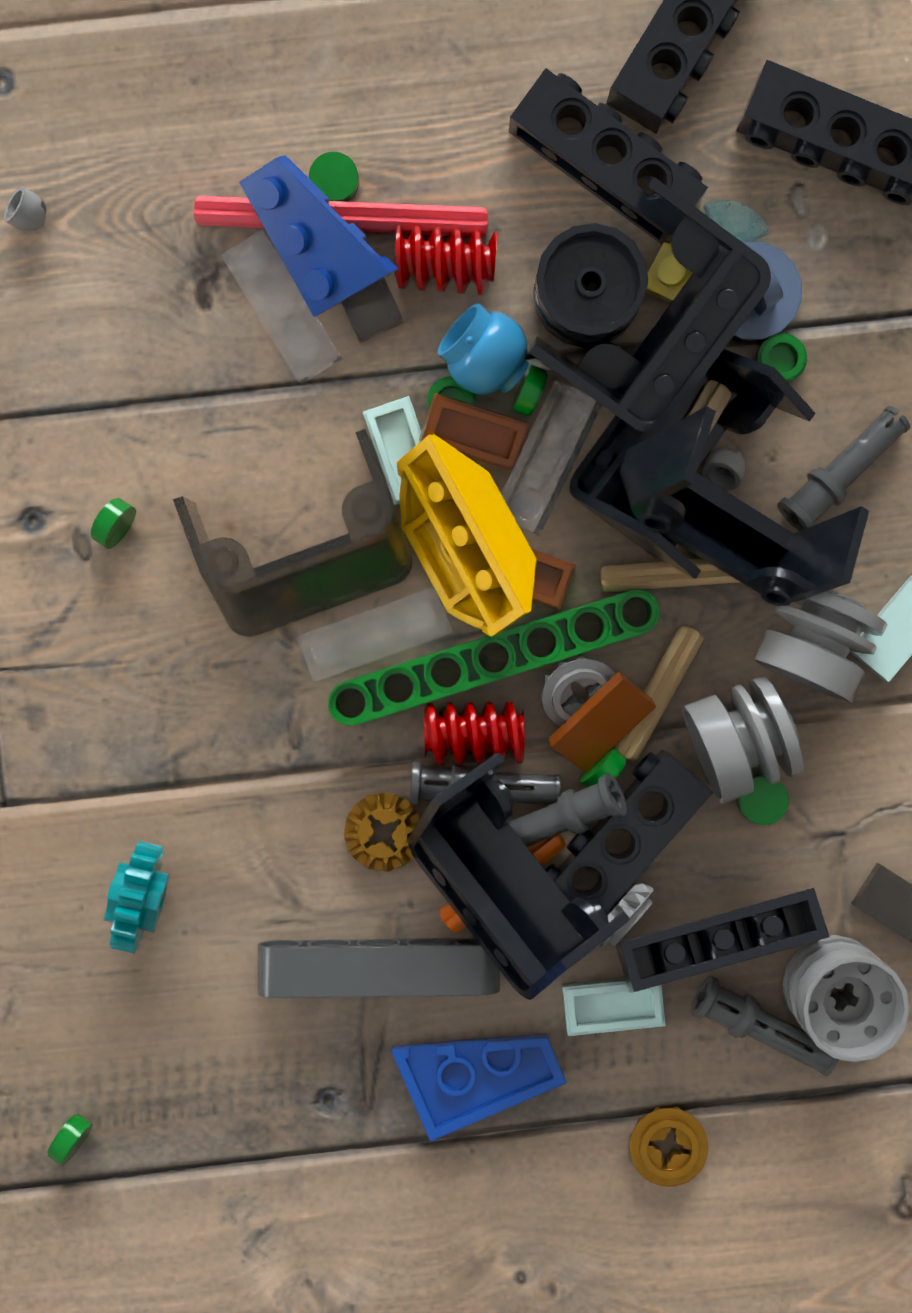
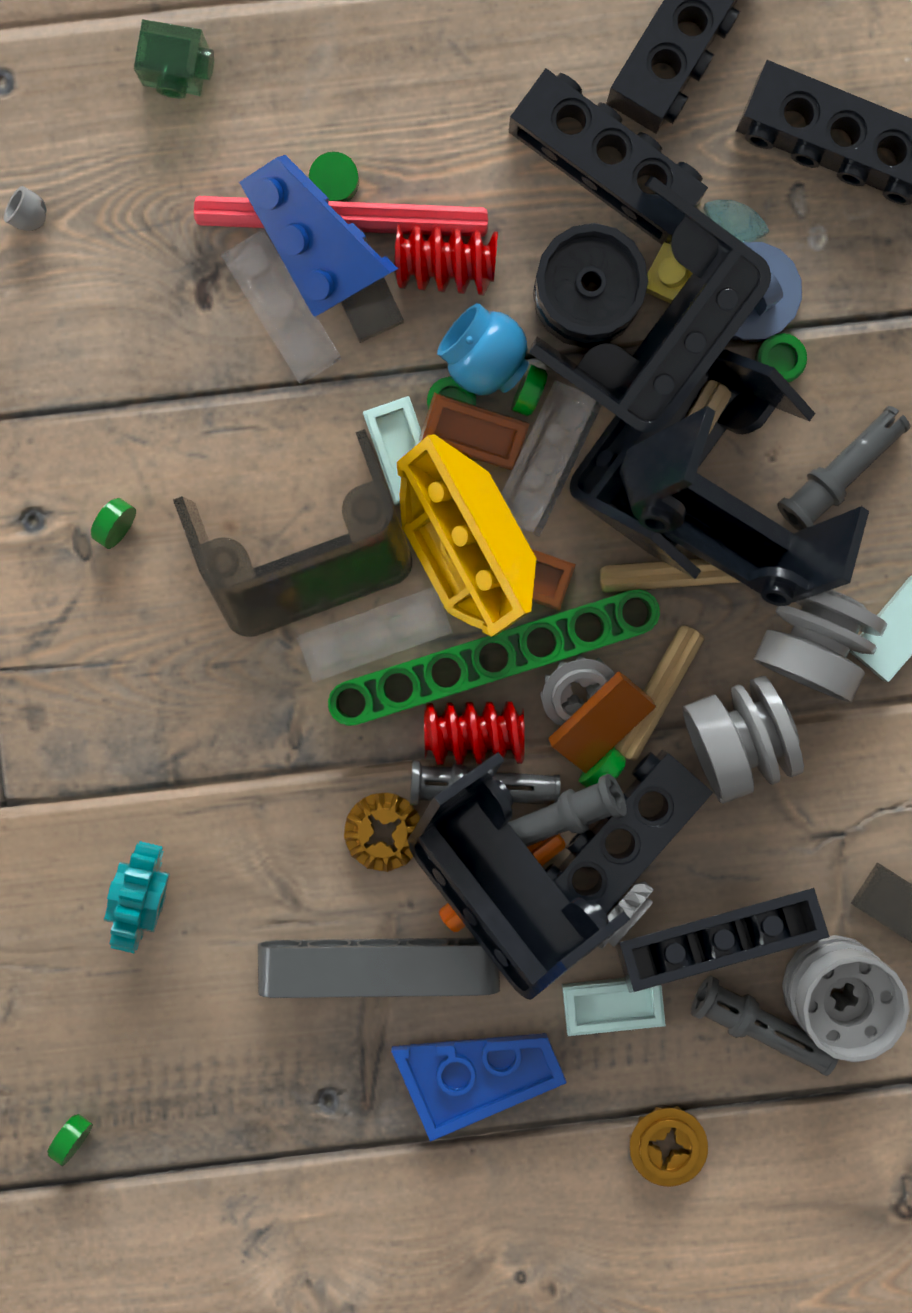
light grey hinge [703,446,746,490] -> none
green tile [737,775,789,825] -> none
none -> clear green brick [133,19,214,99]

